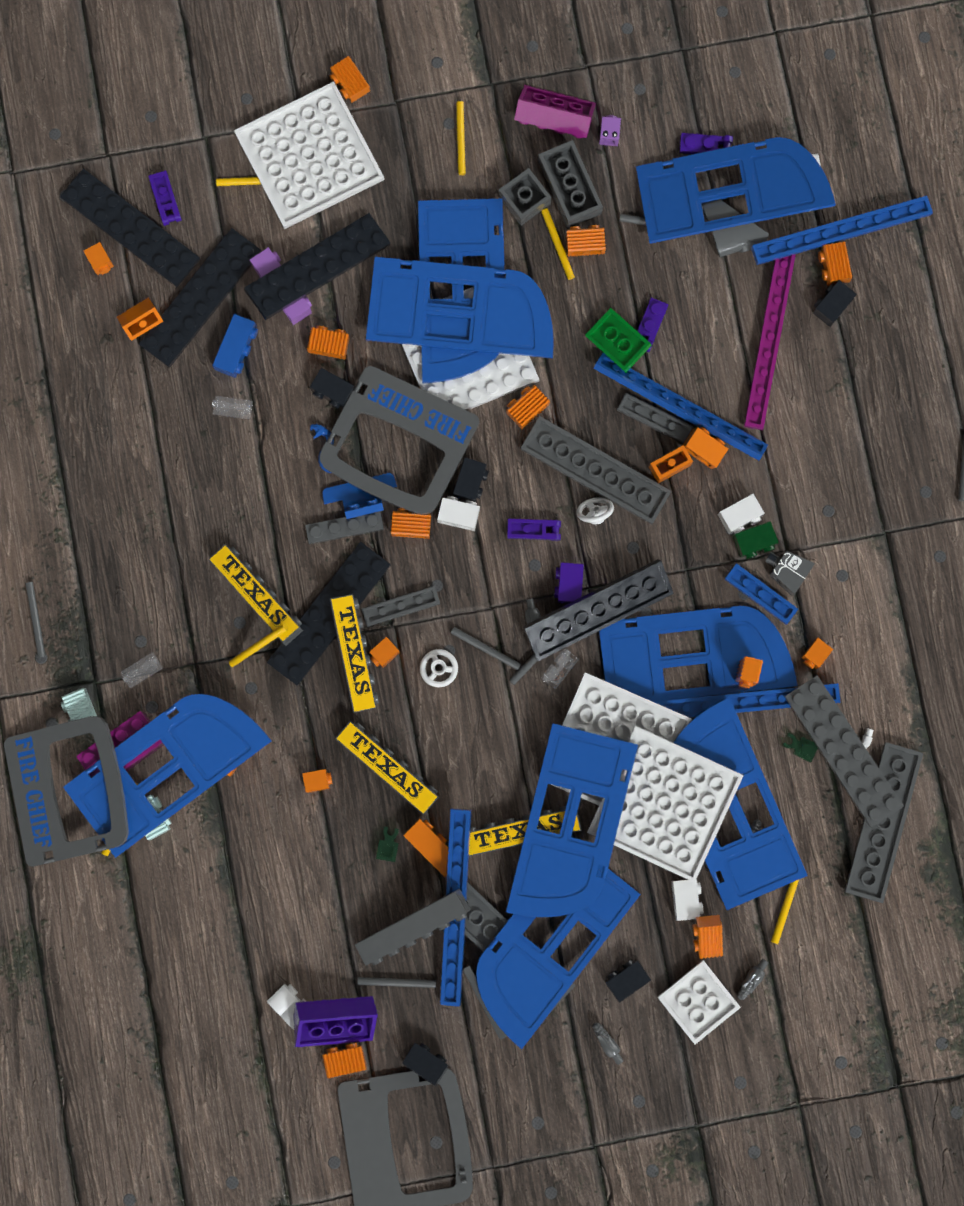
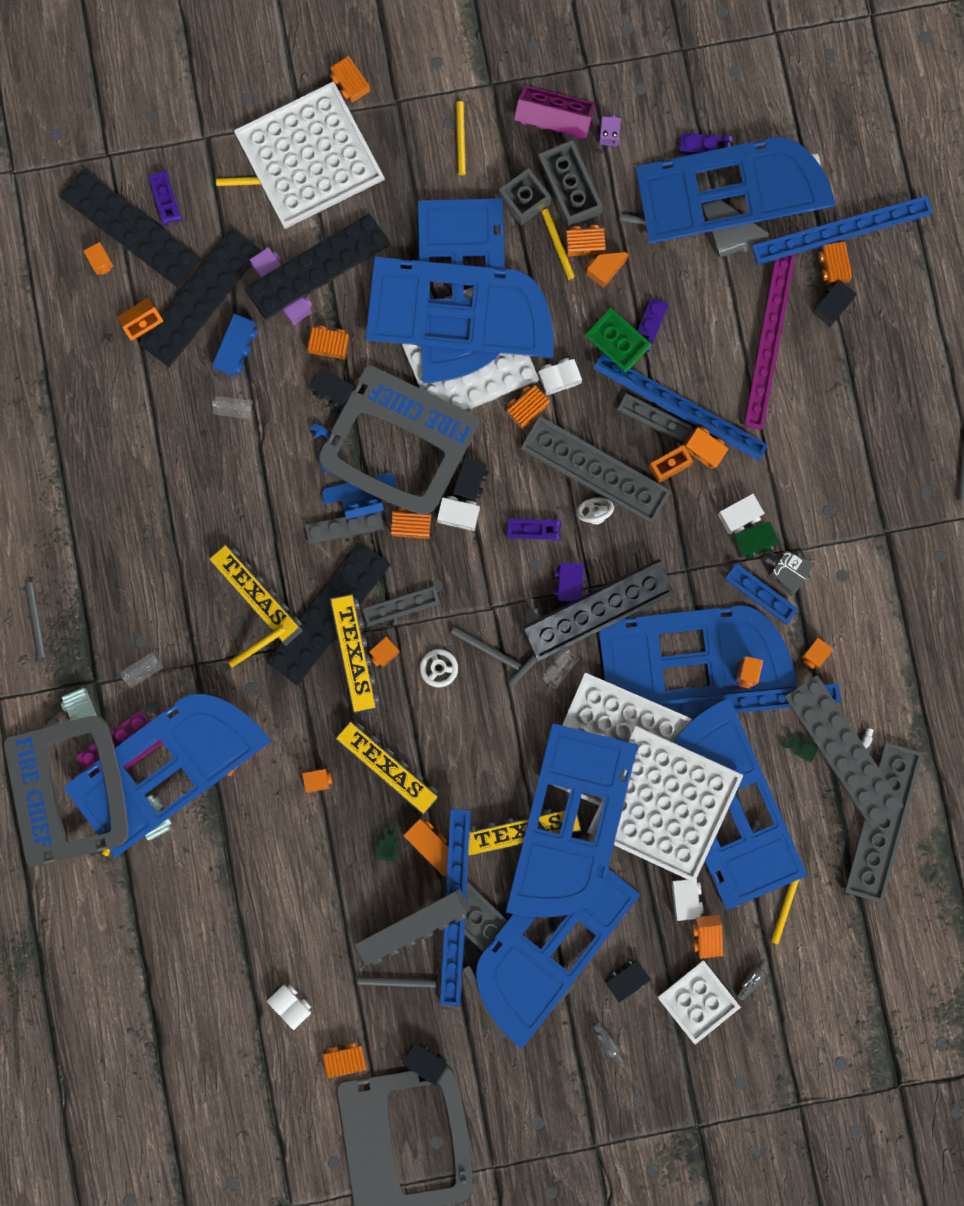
dark purple slope [293,996,378,1047] -> none
none -> white brick [538,358,582,395]
none -> orange slope [586,252,628,288]

